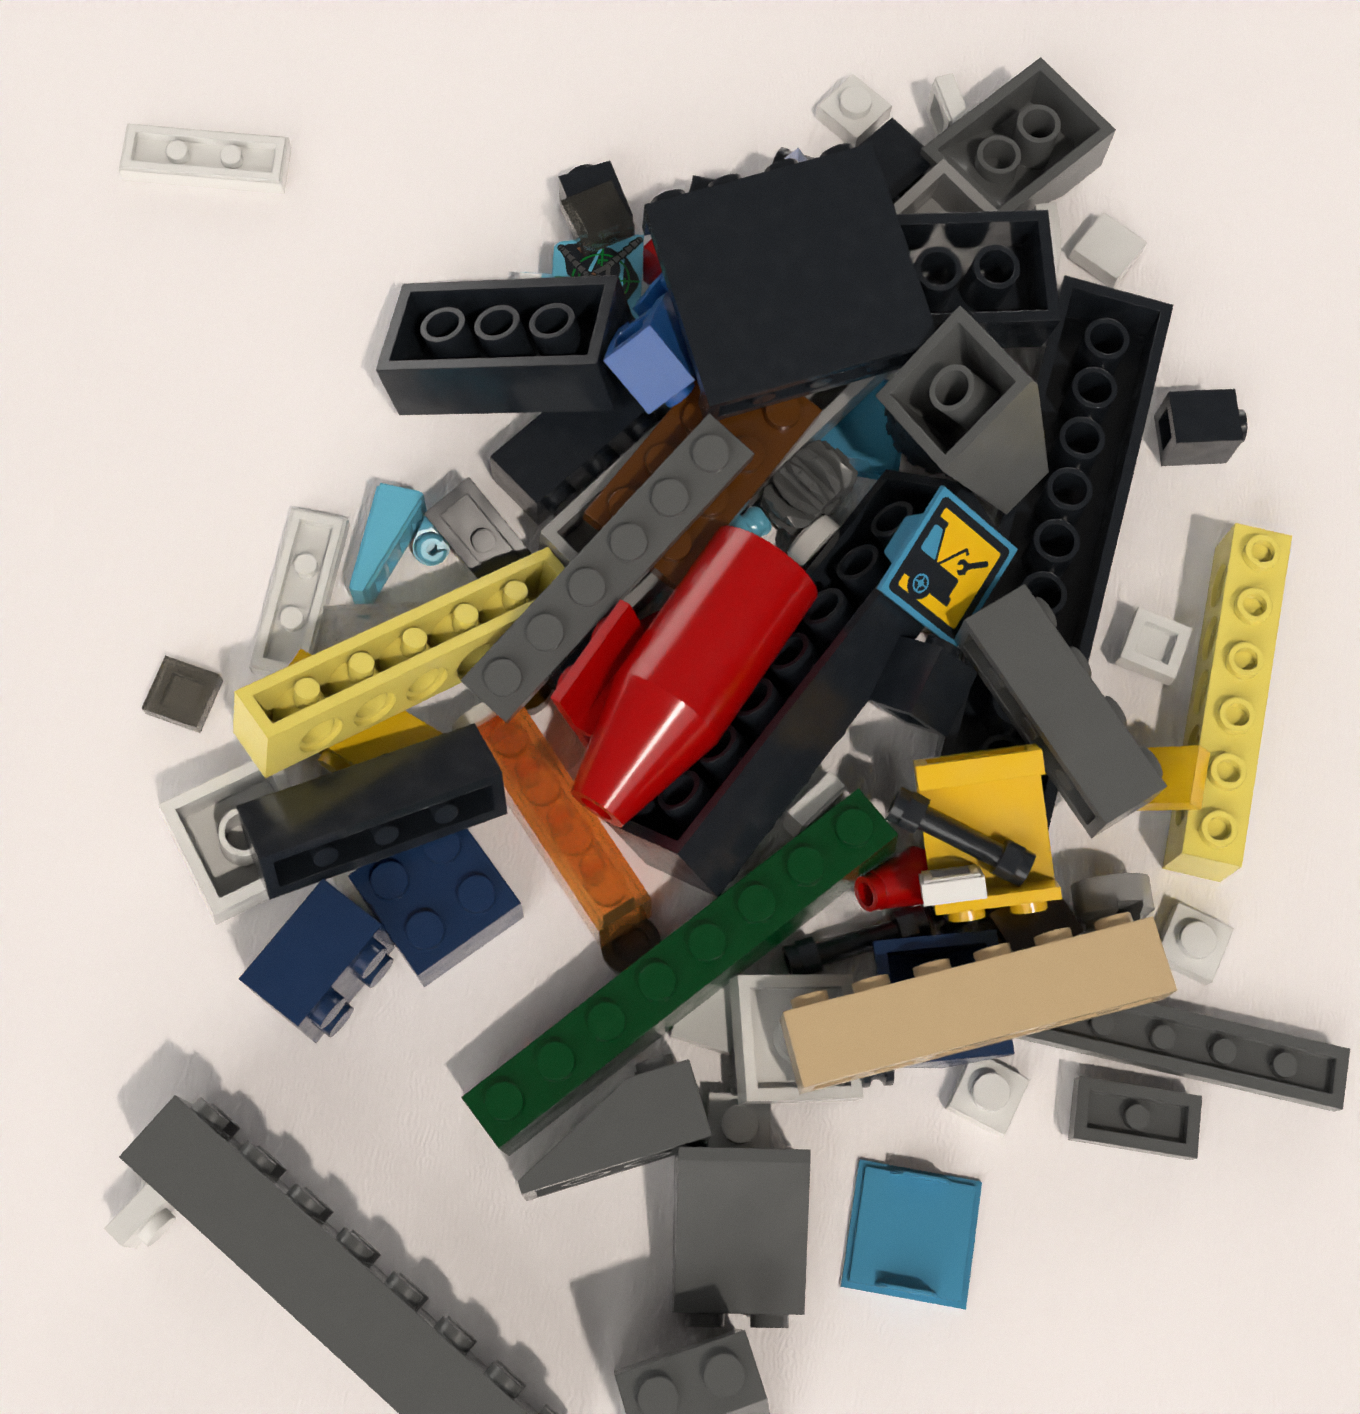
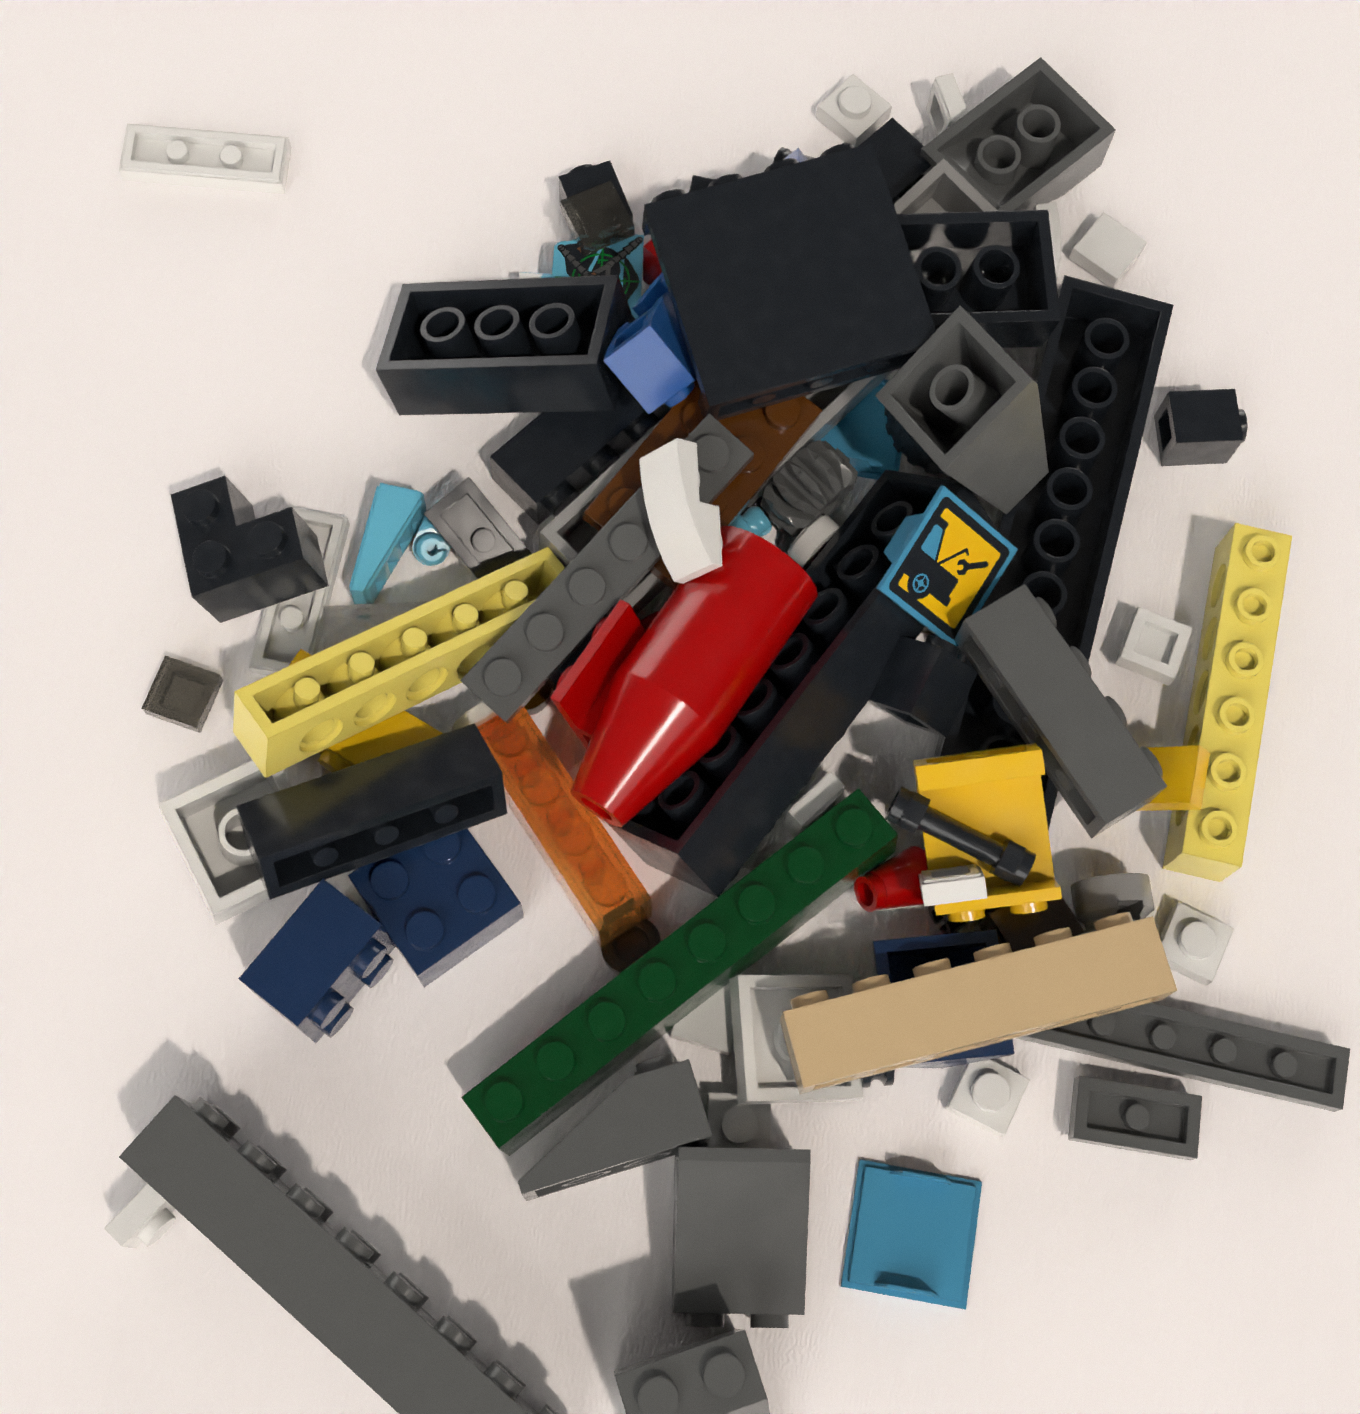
black bar [782,905,932,975] -> none
none -> black brick [171,476,329,623]
none -> white slope [639,438,723,584]

